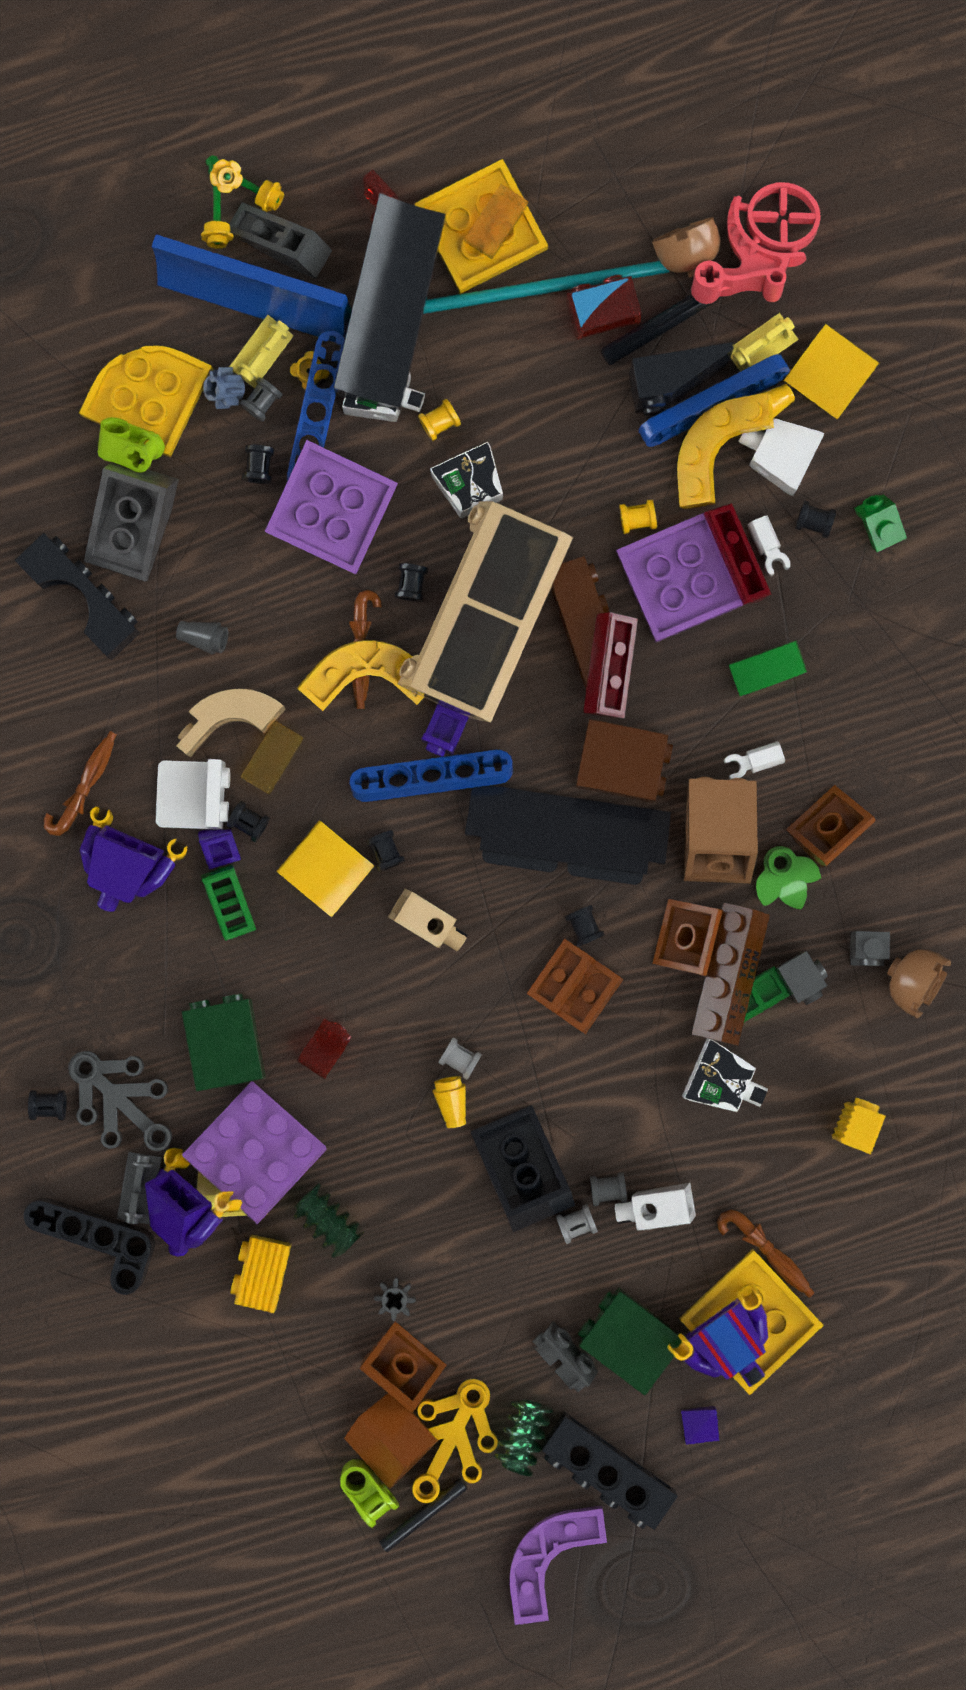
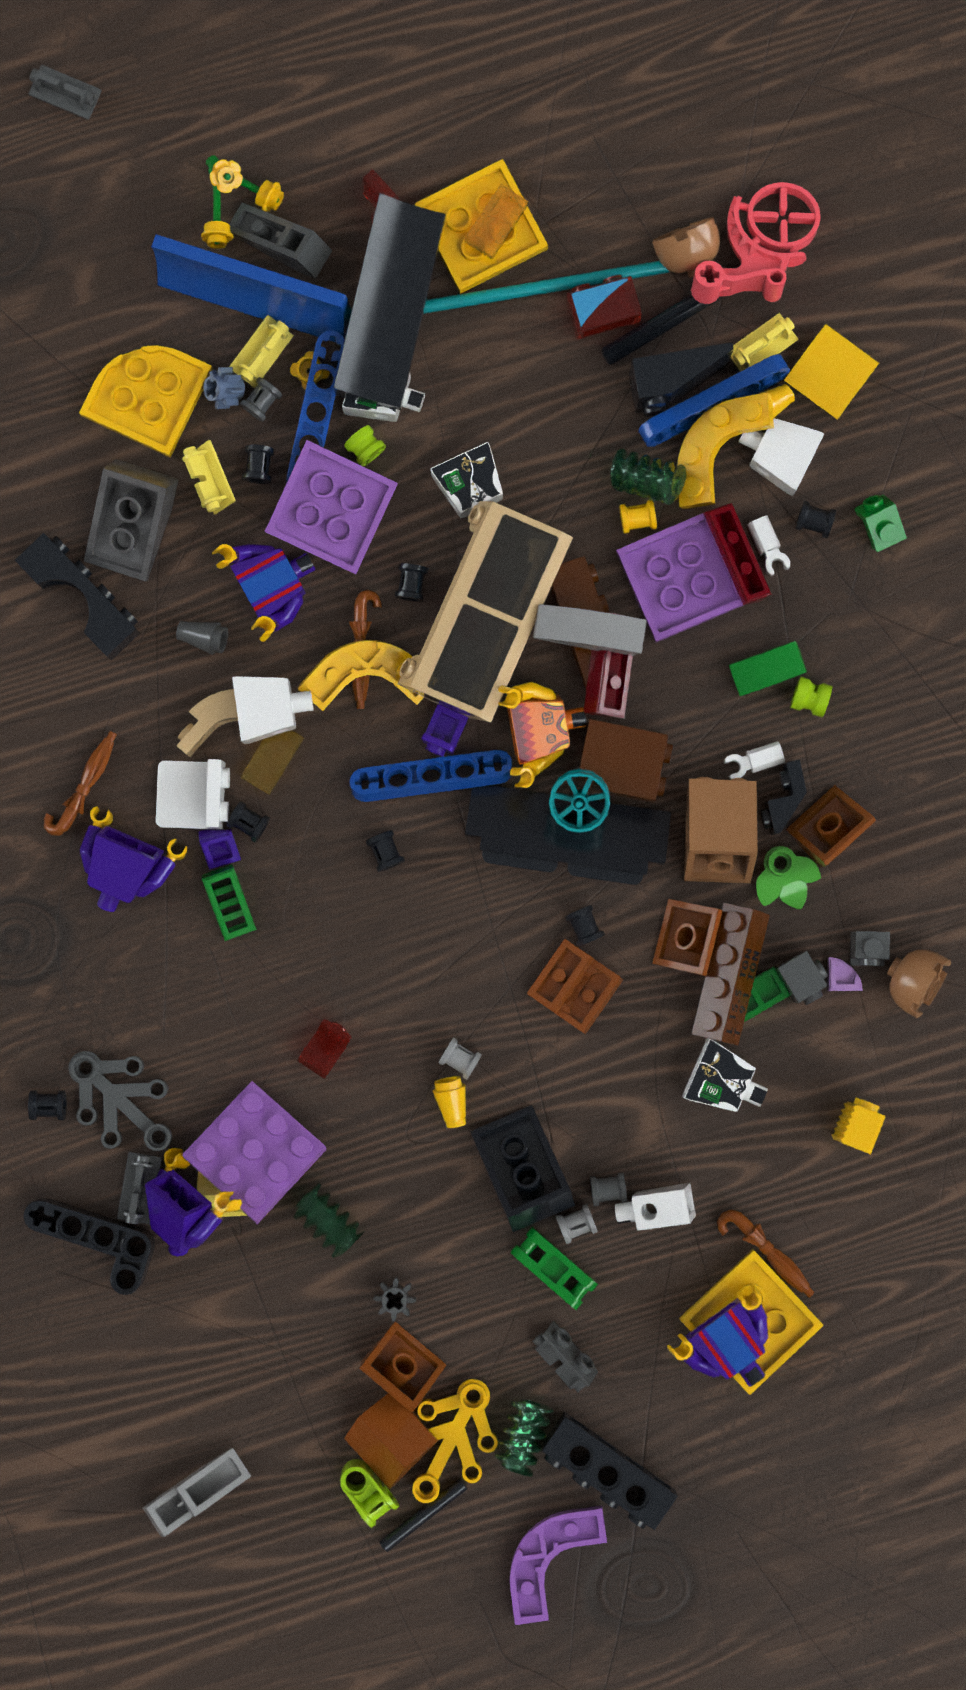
lime piece [97,417,165,473] -> none
dark green brick [182,993,266,1092] -> none
yellow brick [230,1234,292,1313] -> none
yellow slope [277,820,374,917] -> none
tan torso [388,889,468,951] -> none
yellow bush [418,399,461,441] -> none
dark green brick [578,1287,682,1396] -> none
dark purple slope [681,1406,719,1445] -> none
none -> dark grey hinge [28,64,102,120]
none -> light grey slope [142,1448,251,1537]
none -> light yellow hinge [182,440,236,515]
none -> torso [212,544,316,642]
none -> white torso [232,677,314,744]
none -> lime wheel [344,425,386,467]
none -> torso [498,682,586,788]
none -> green plate [510,1227,598,1310]
none -> light grey slope [533,604,647,656]
none -> teal wheel [549,768,610,833]
none -> clear green piece [610,448,686,505]
none -> black slope [760,759,807,835]
none -> lime wheel [790,676,833,718]
none -> lavender tile [827,957,863,991]

